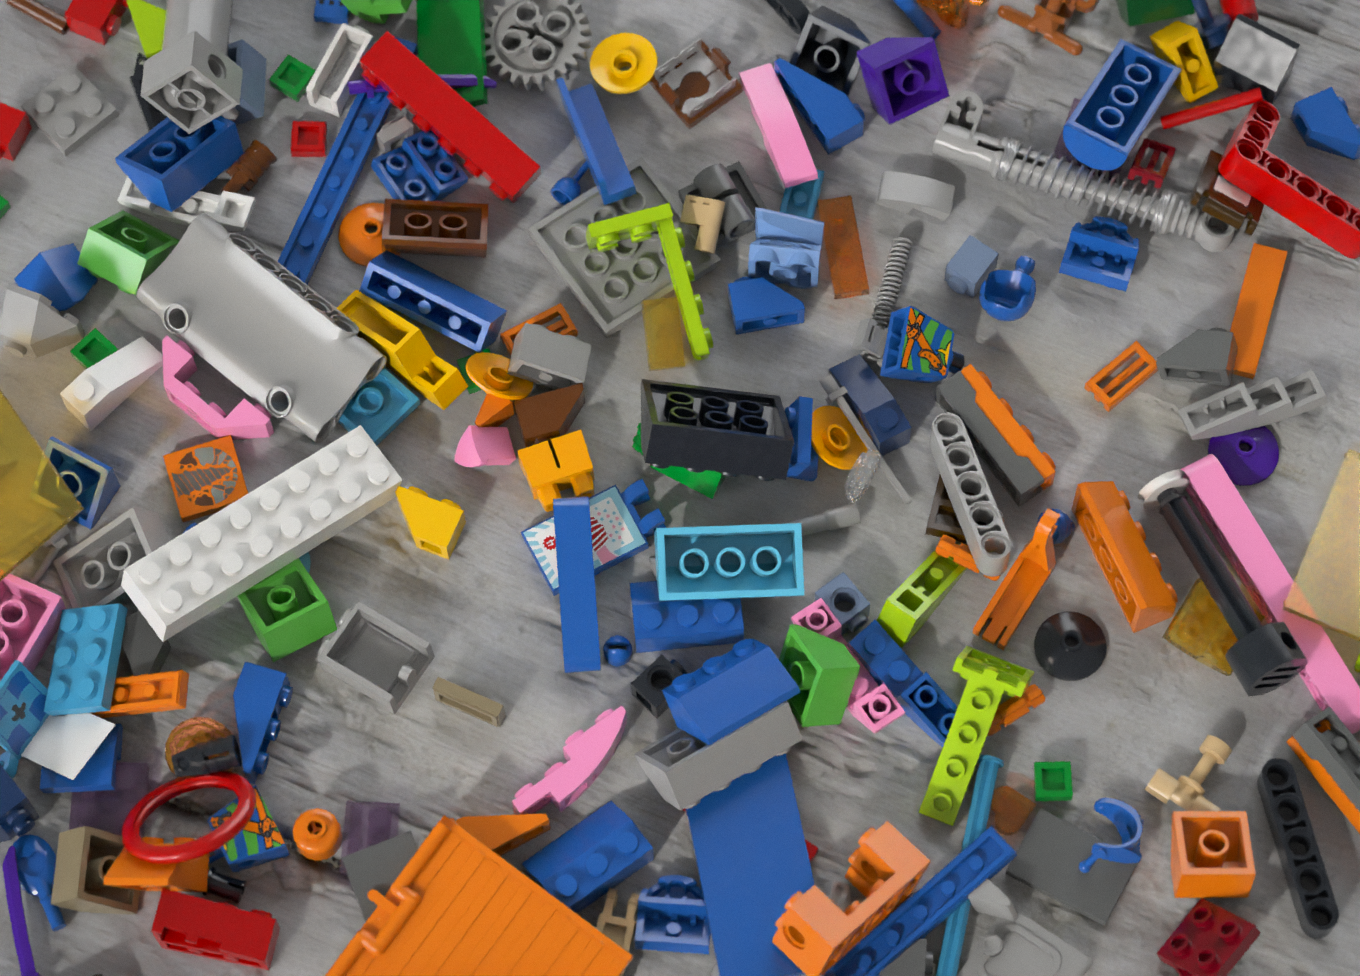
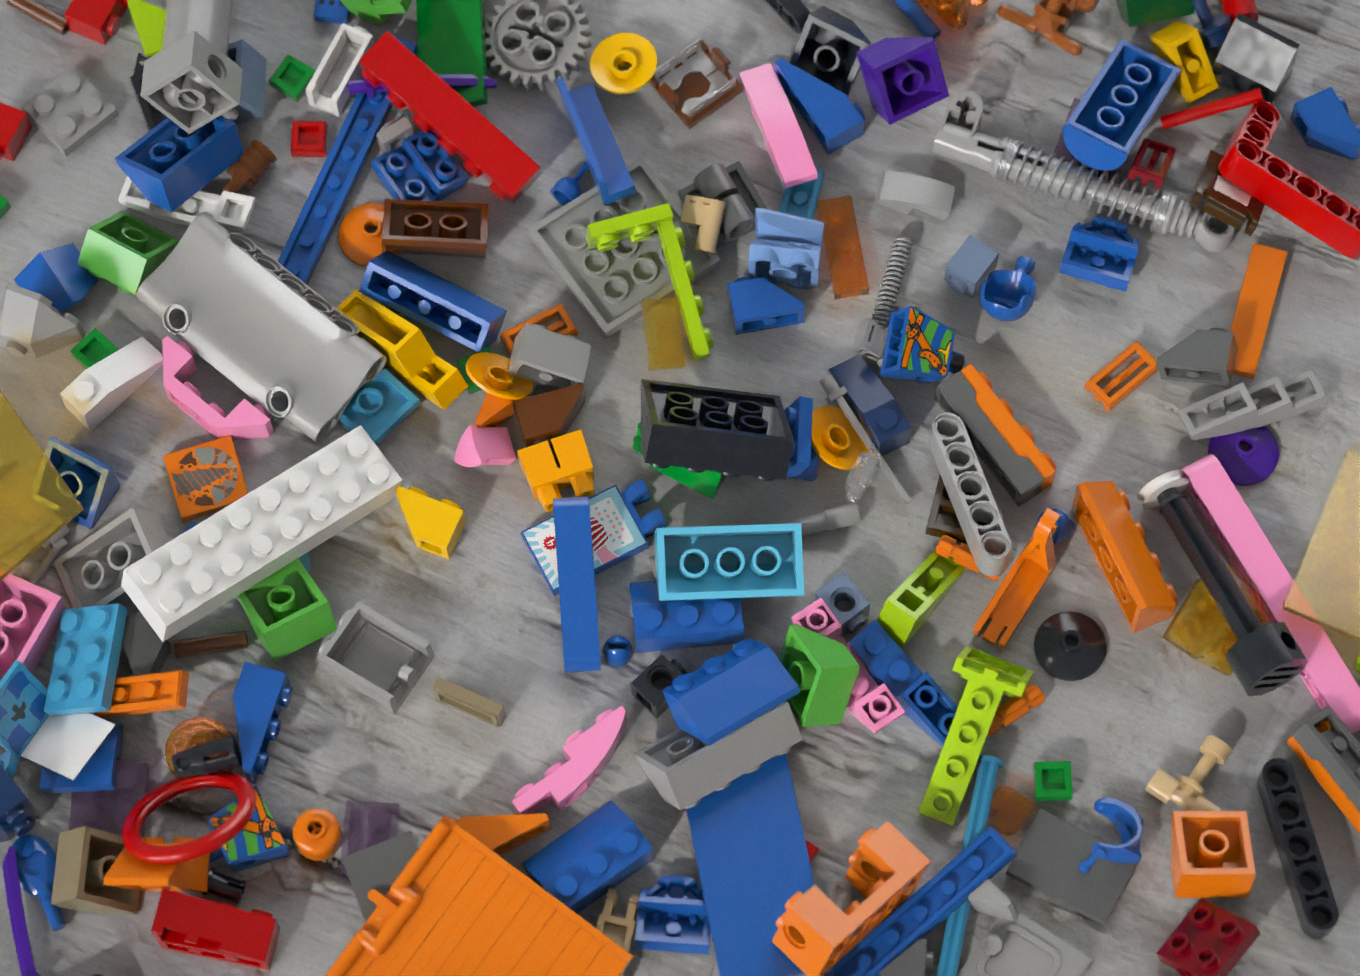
none -> reddish brown piece [174,630,248,658]

